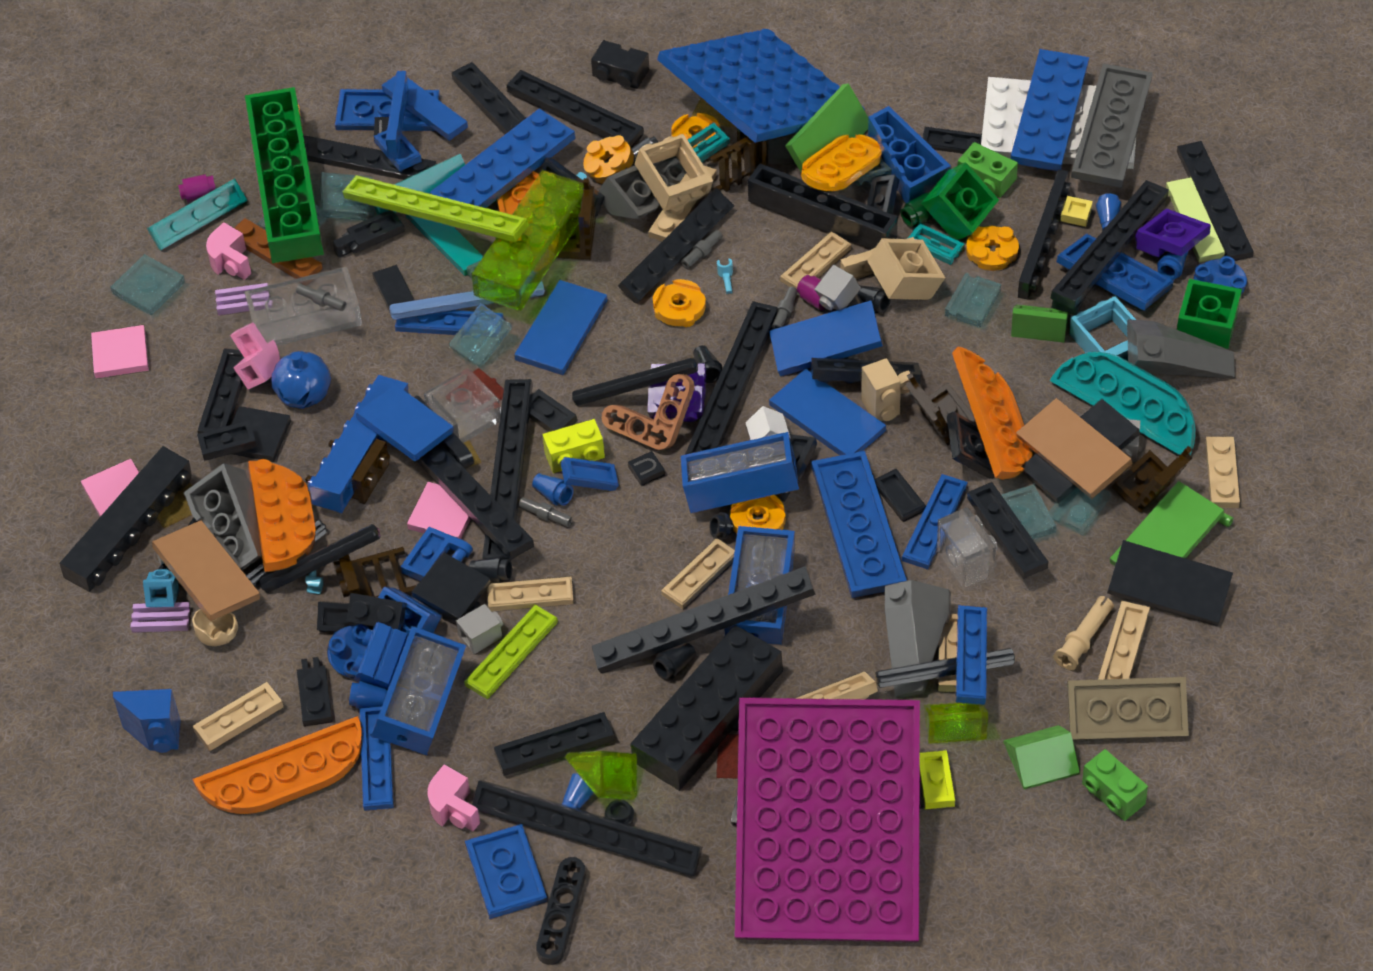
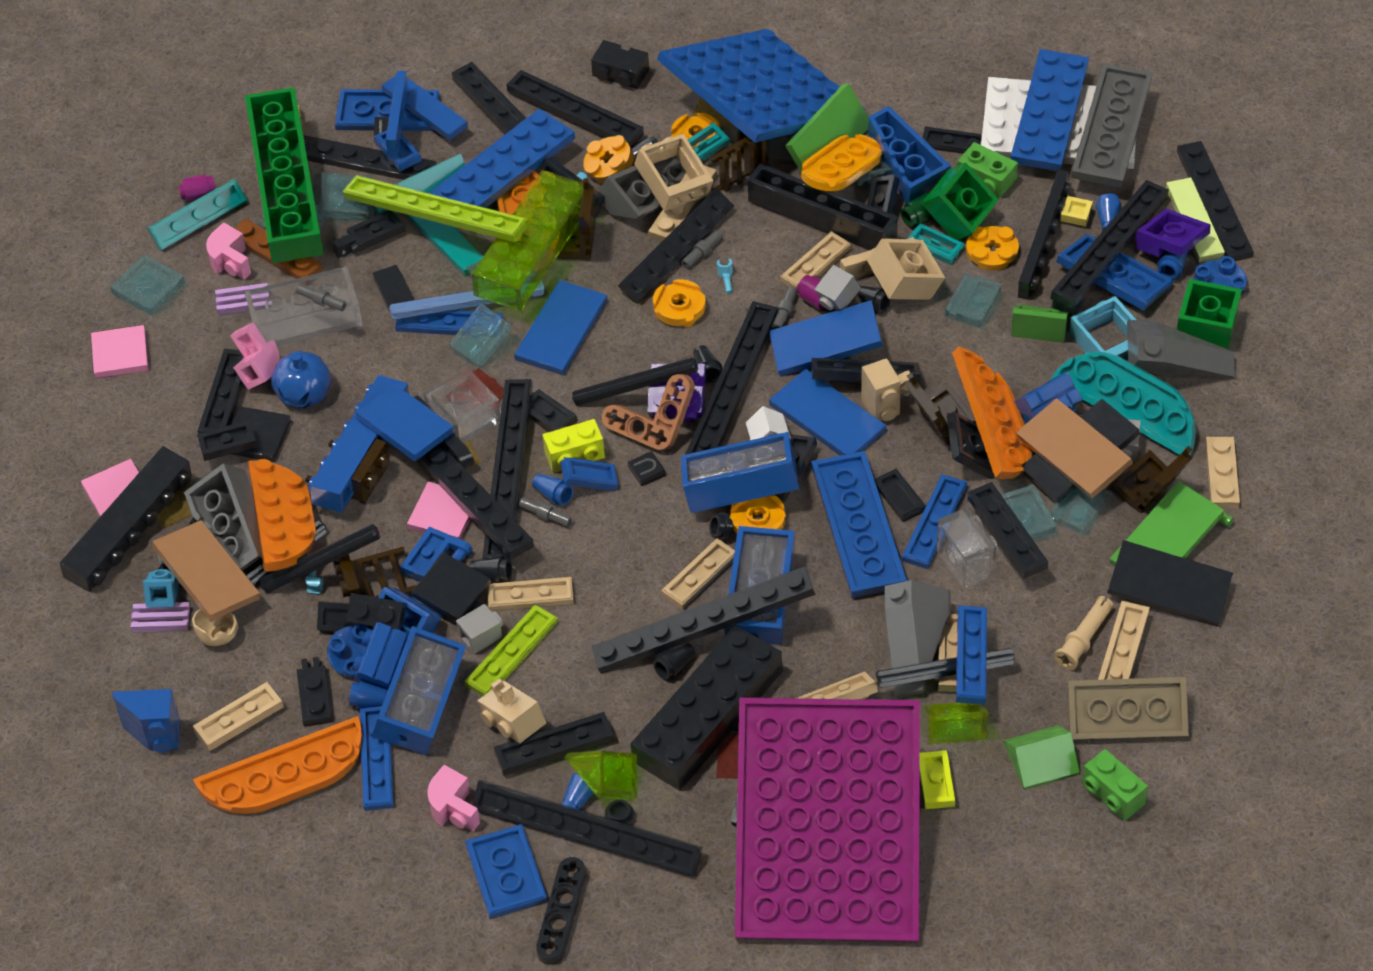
none -> tan brick [478,679,546,743]
none -> blue brick [1015,372,1082,424]

